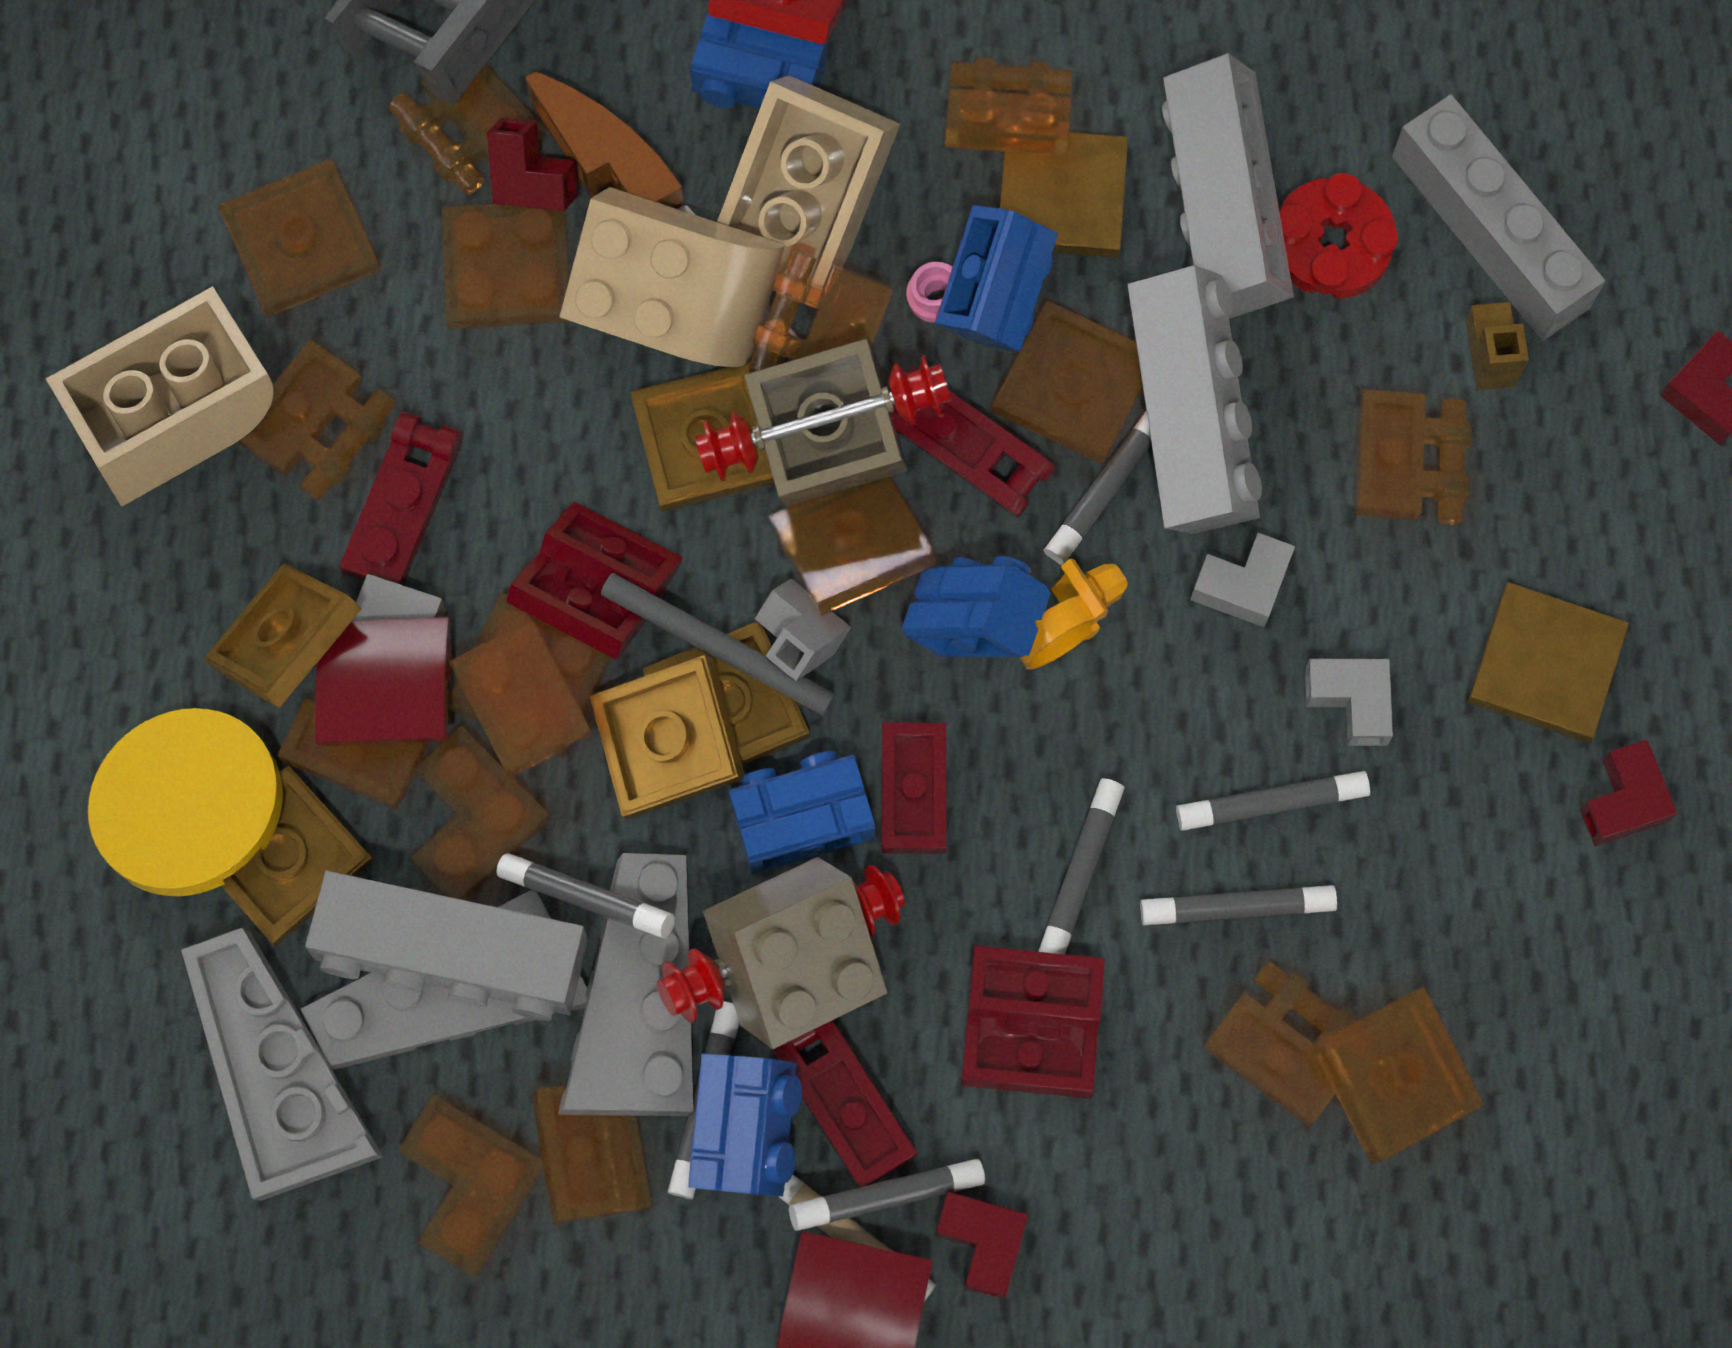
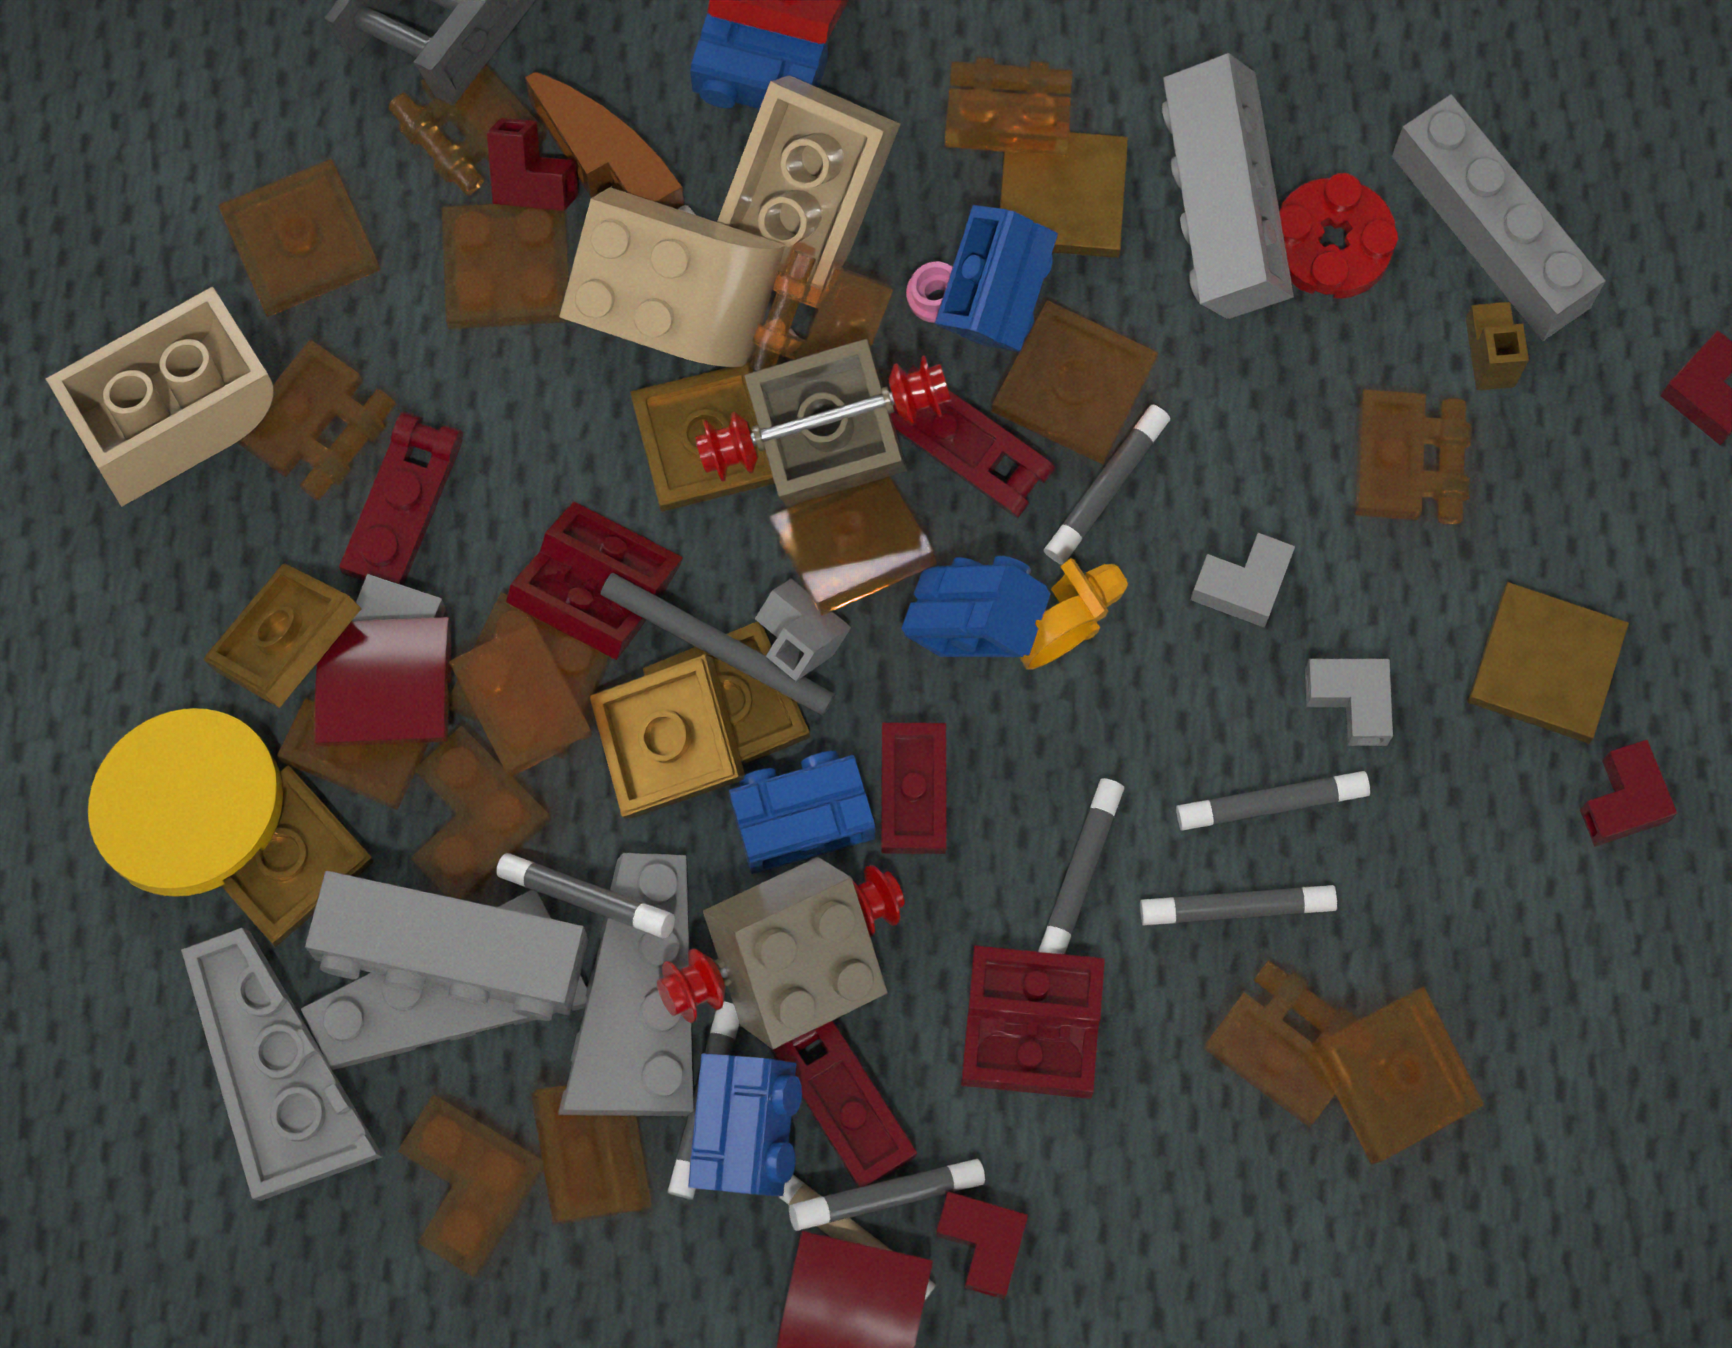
light grey brick [1128,265,1262,534] -> none

